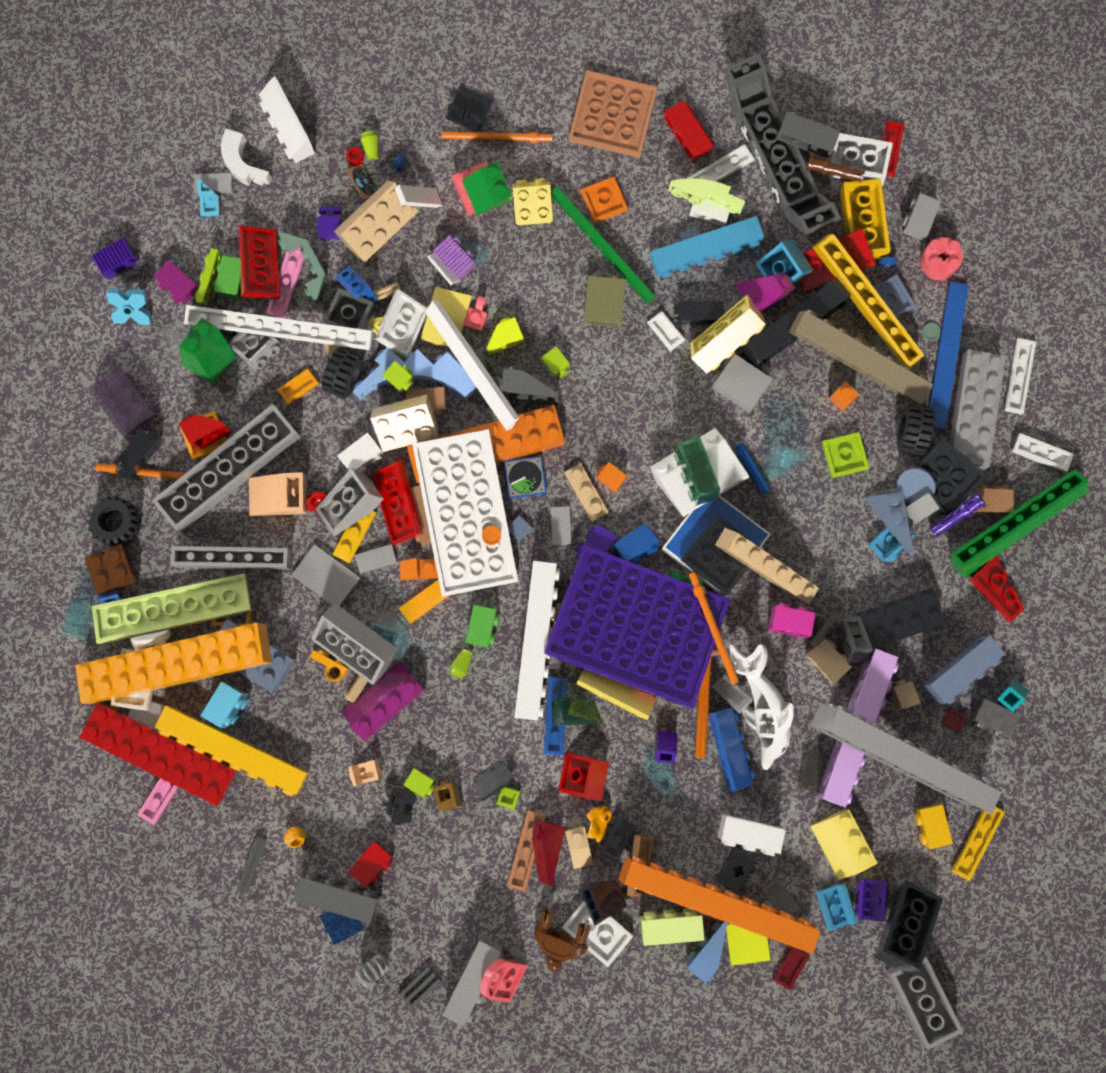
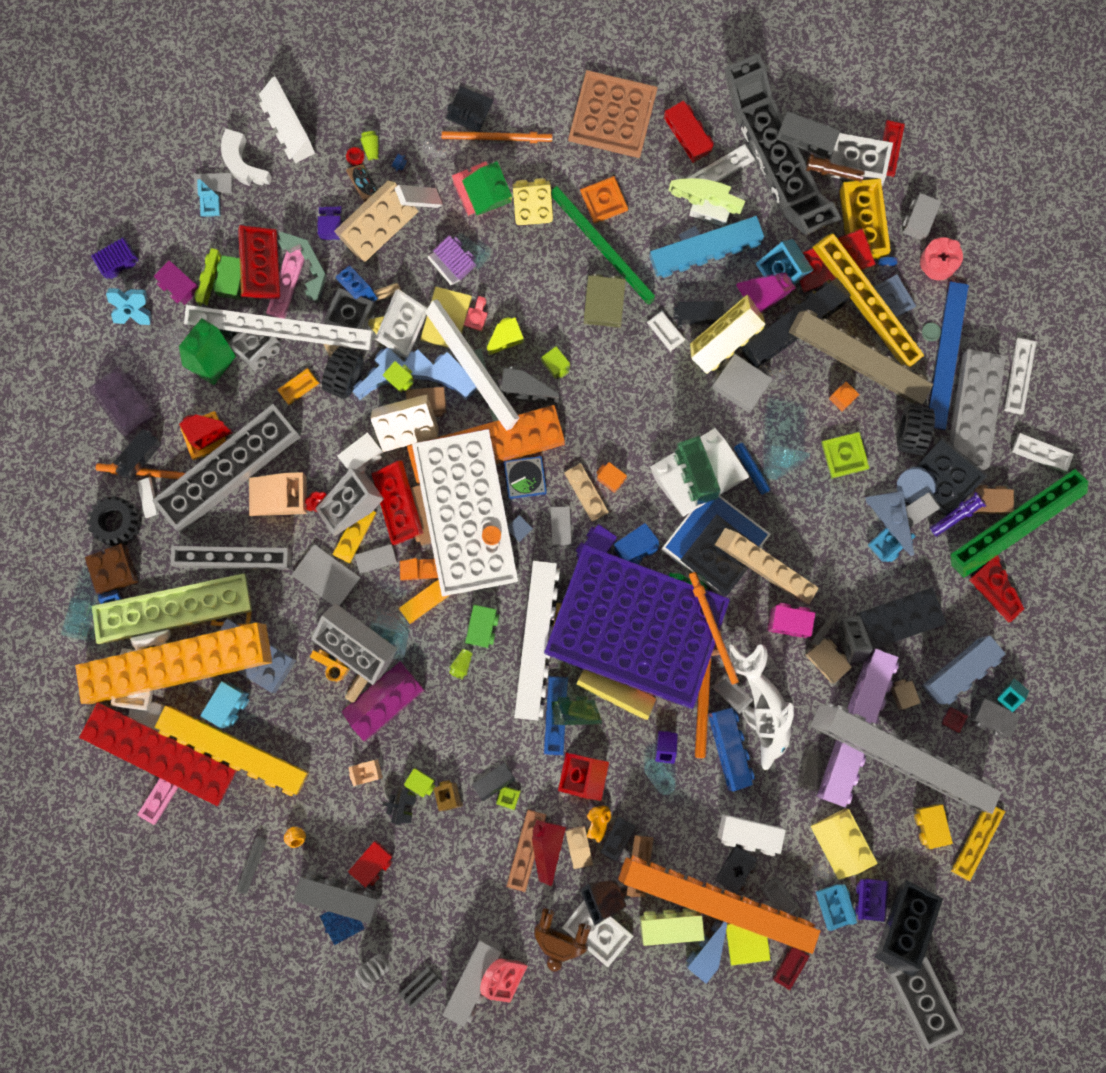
none -> white piece [137,477,159,518]

